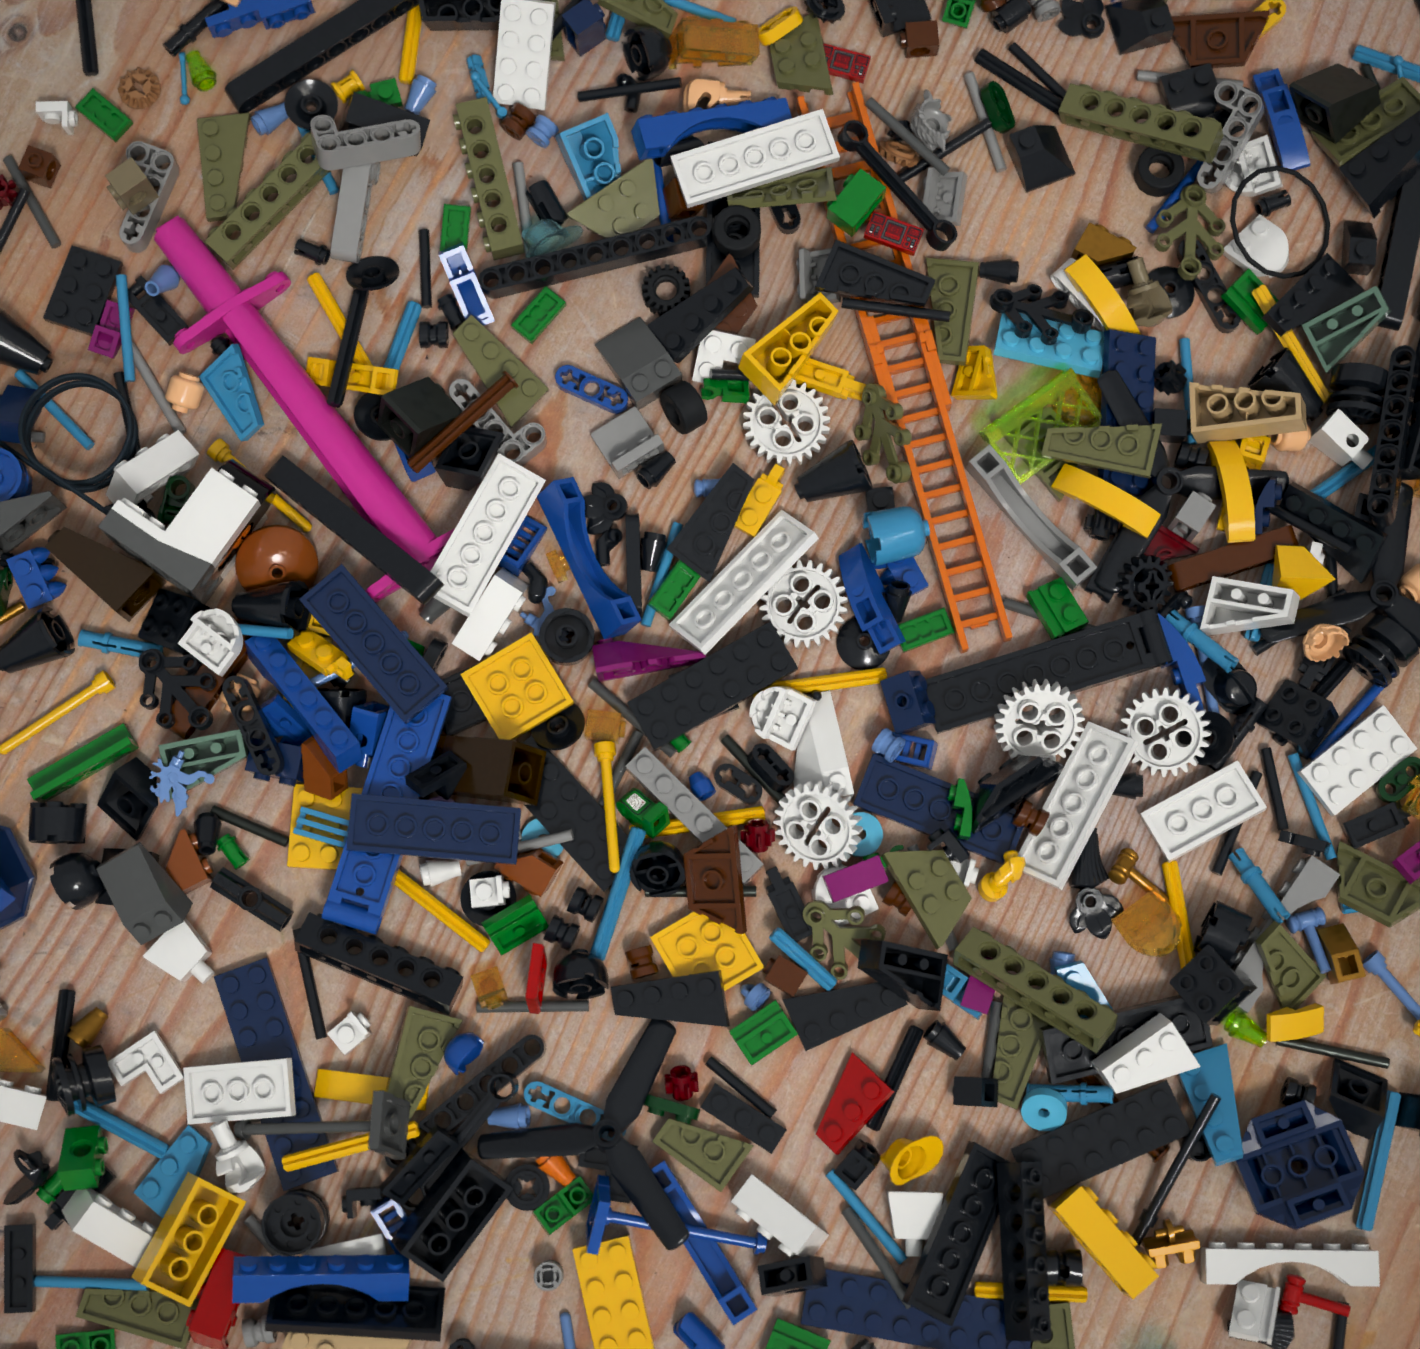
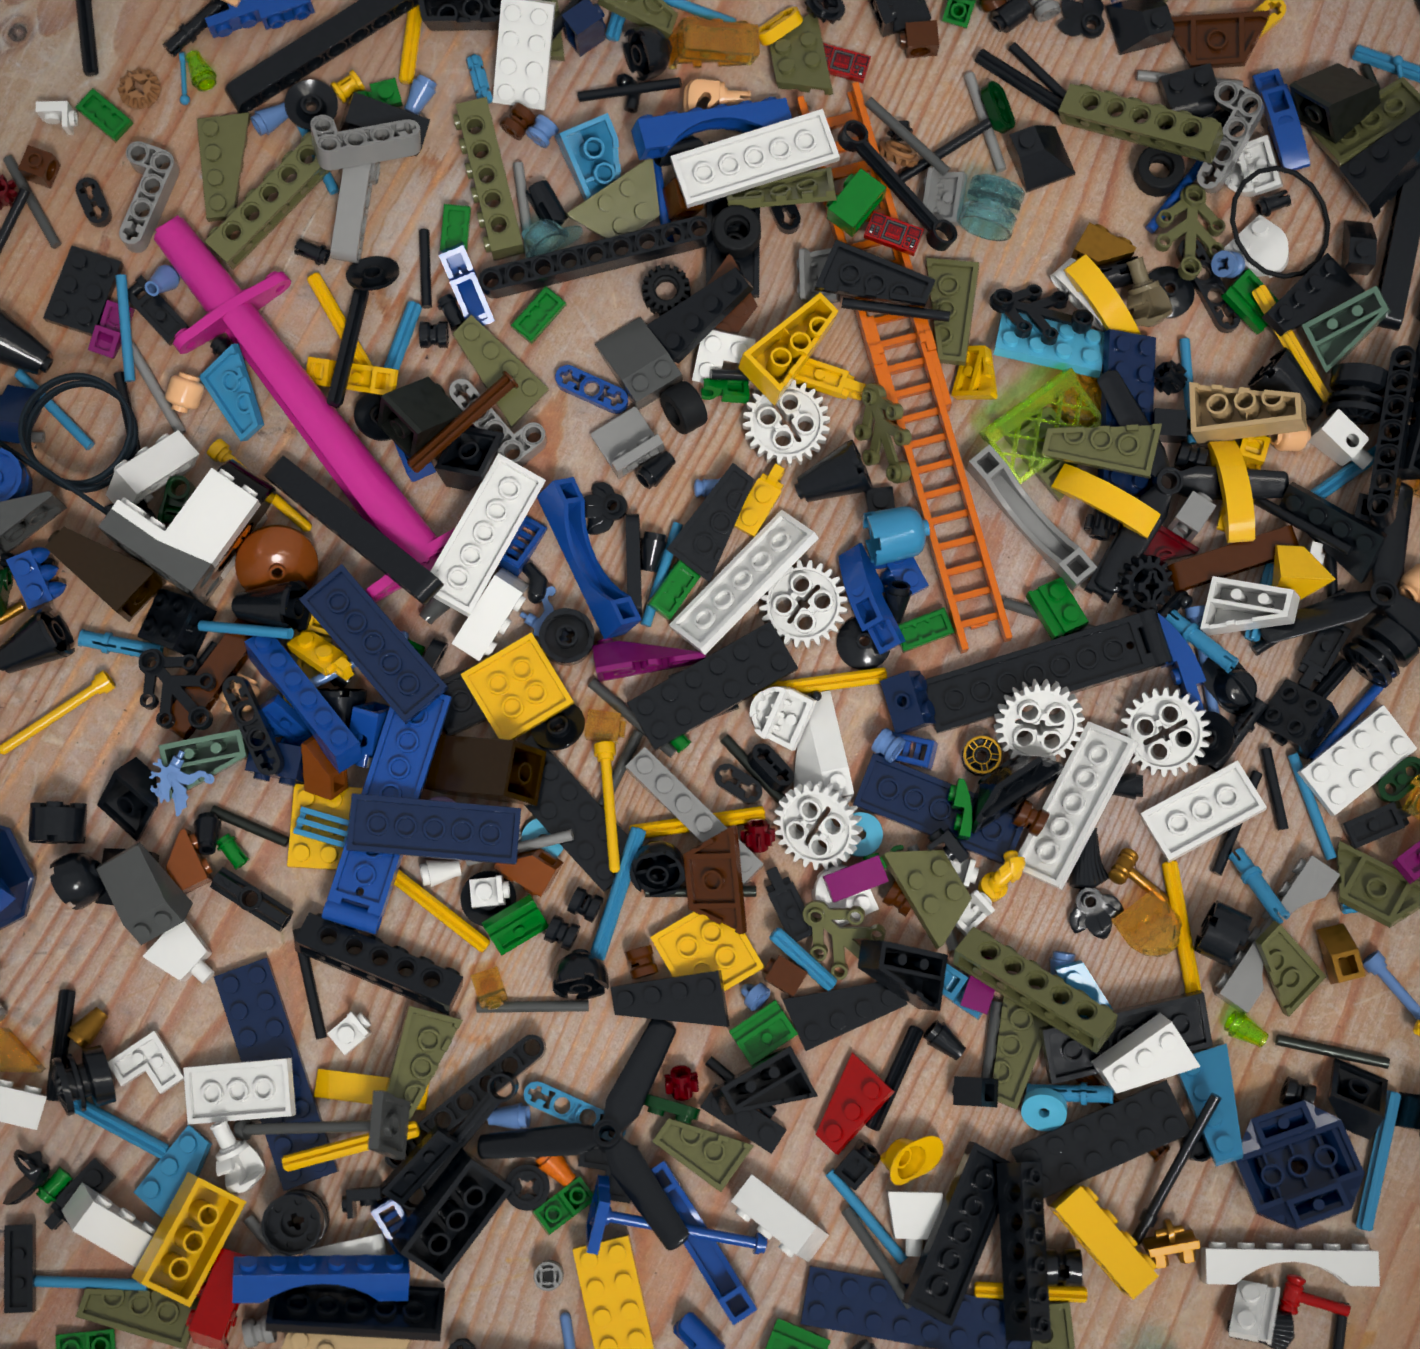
green fence [27,723,139,803] -> none
green brick [57,1125,108,1191] -> none
dark tan brick [105,157,159,215] -> none
white slope [178,608,243,677] -> none
black slope [405,750,467,800] -> none
blue hair [444,1032,484,1075] -> none
dark azure hinge [470,71,507,119] -> none
red tile [525,943,548,1014] -> none
clear yellow plate [546,550,570,584] -> none
black arm [596,528,623,566] -> none
green leg [616,788,670,839] -> none
blue hose [689,771,716,801] -> none
black brick [757,1256,828,1297] -> none
light grey hair [910,89,952,152] -> none
black cone [979,258,1019,285] -> none
black bracket [1170,945,1257,1026] -> none
dark blue slope [1254,476,1282,534] -> none
yellow slope [1267,1003,1324,1042] -> none
black plate [1278,830,1331,857] -> none
medium blue piece [1286,907,1331,974] -> none
light nougat hair [1302,624,1349,662] -> none
none -> black beam [75,177,112,228]
none -> black wedge [710,1046,818,1115]
none -> white bracket [955,890,995,936]
none -> clear light blue wheel [958,174,1025,241]
none -> wheel [961,736,1002,777]
none -> medium blue wheel [1211,250,1245,279]

